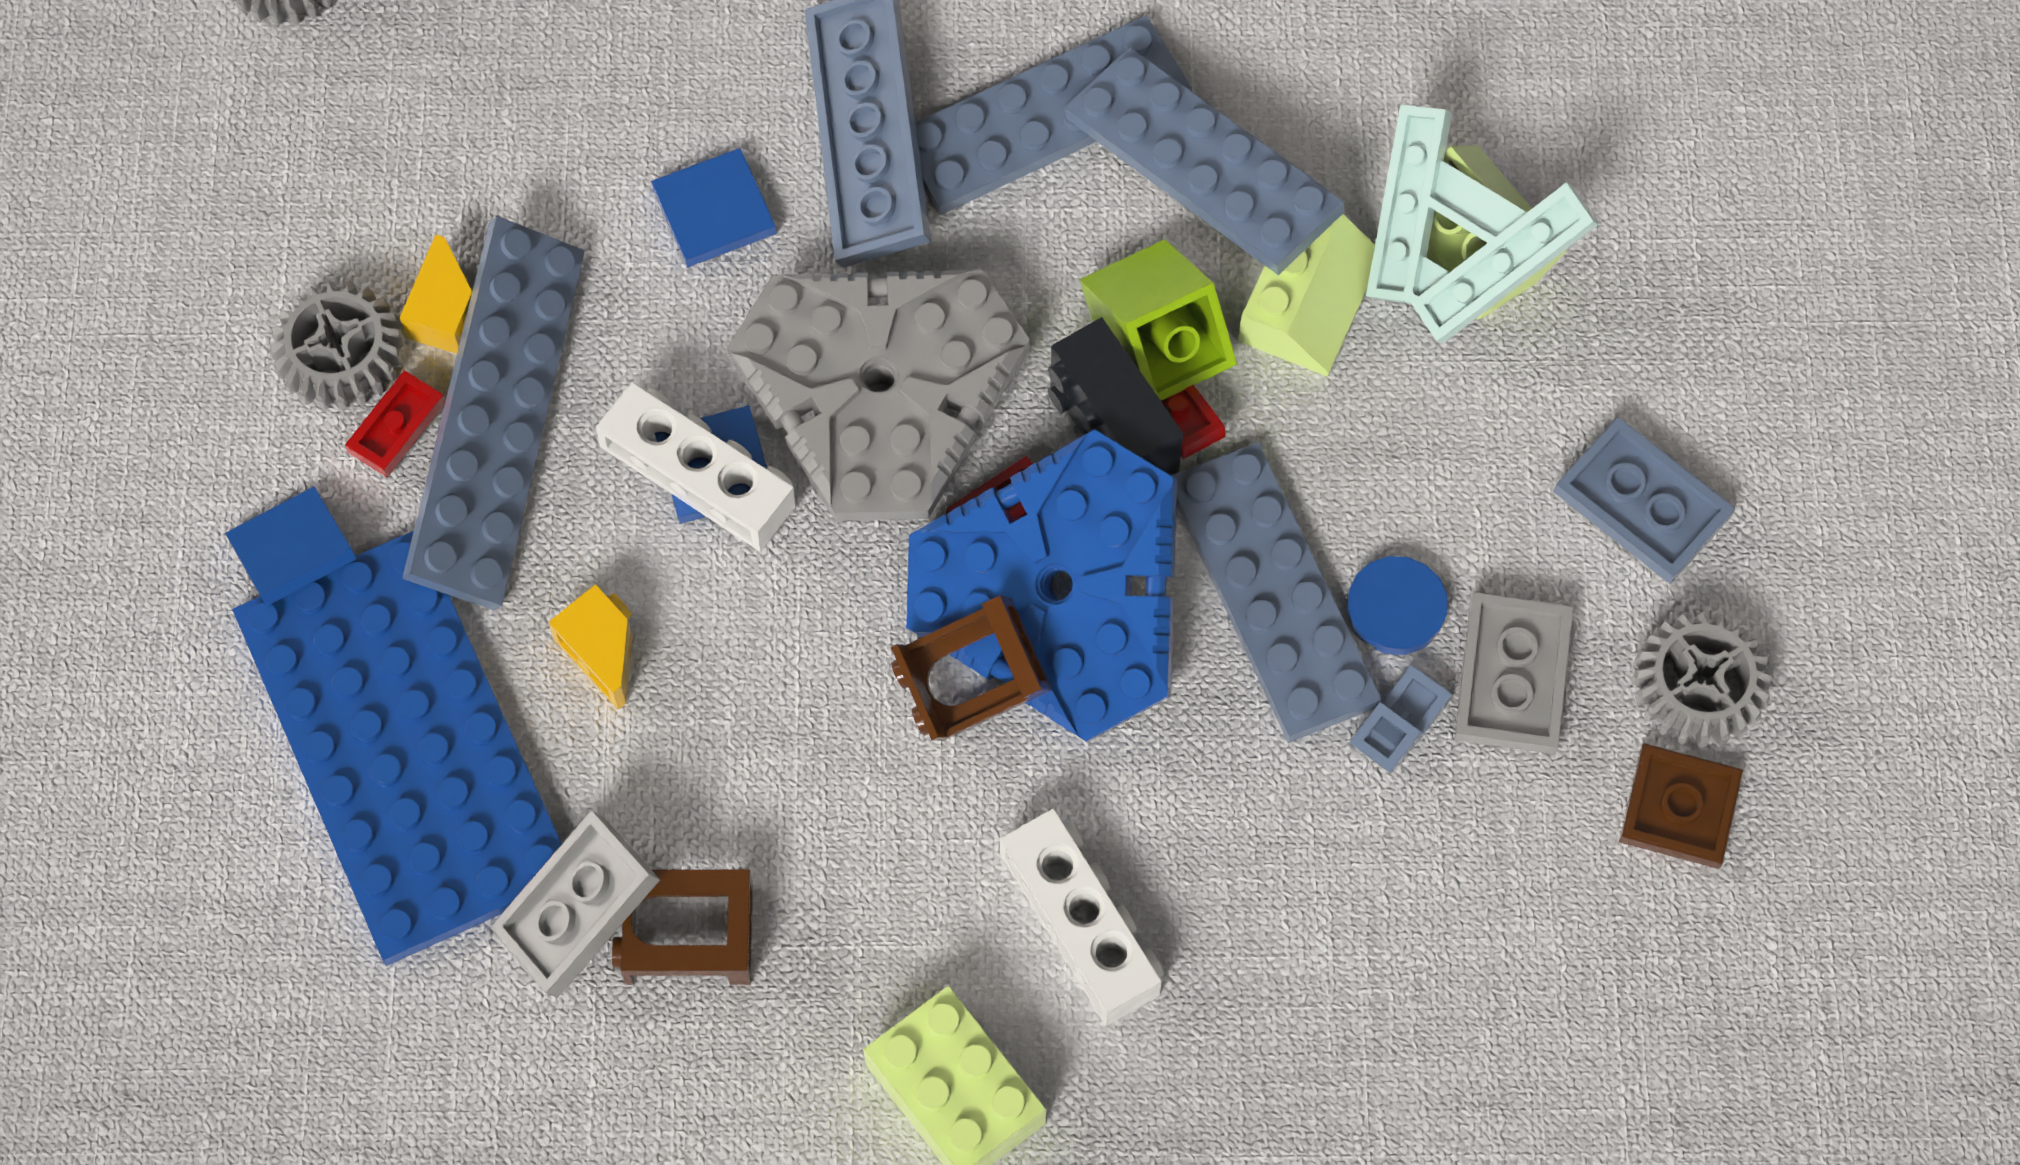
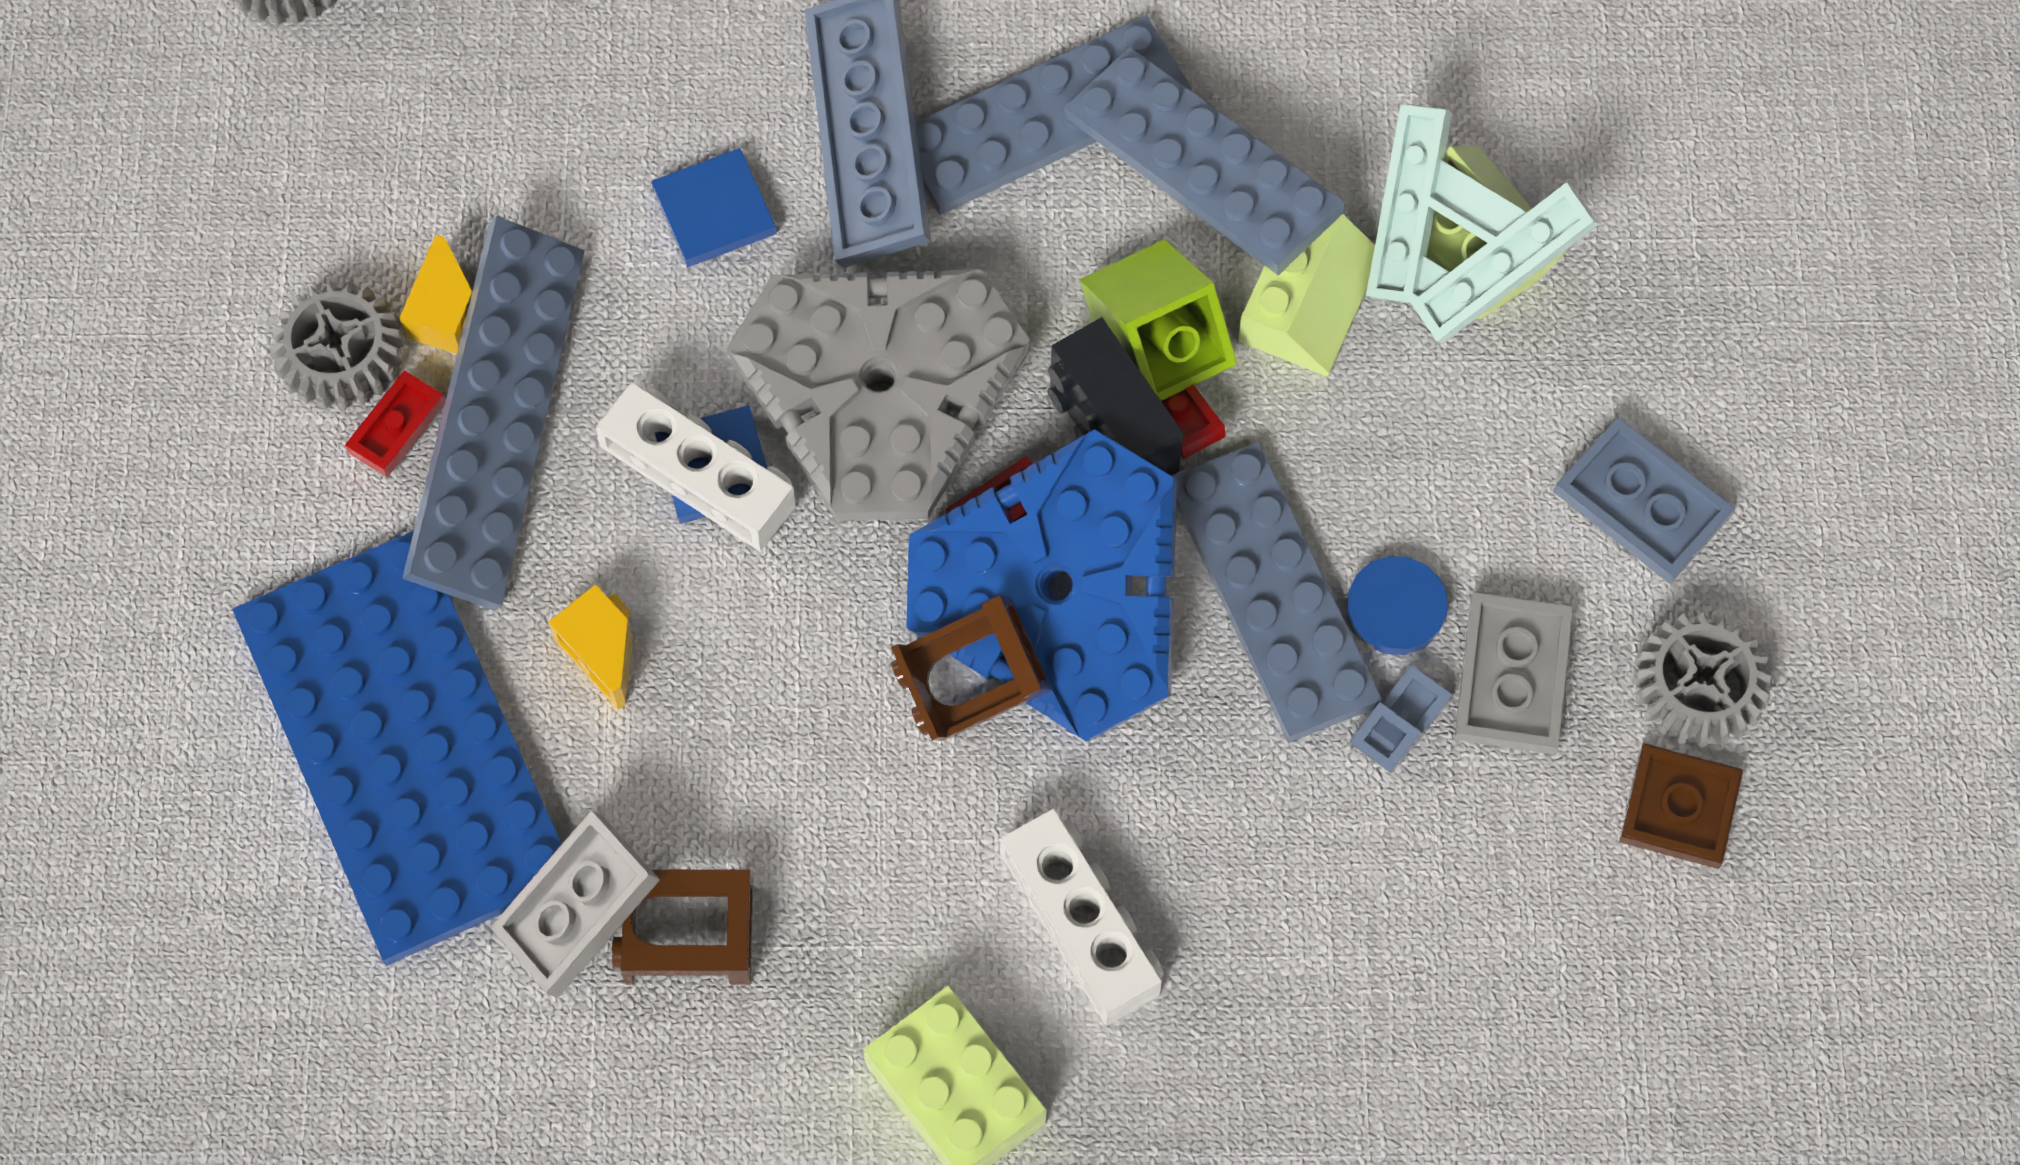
blue tile [225,486,356,607] -> none

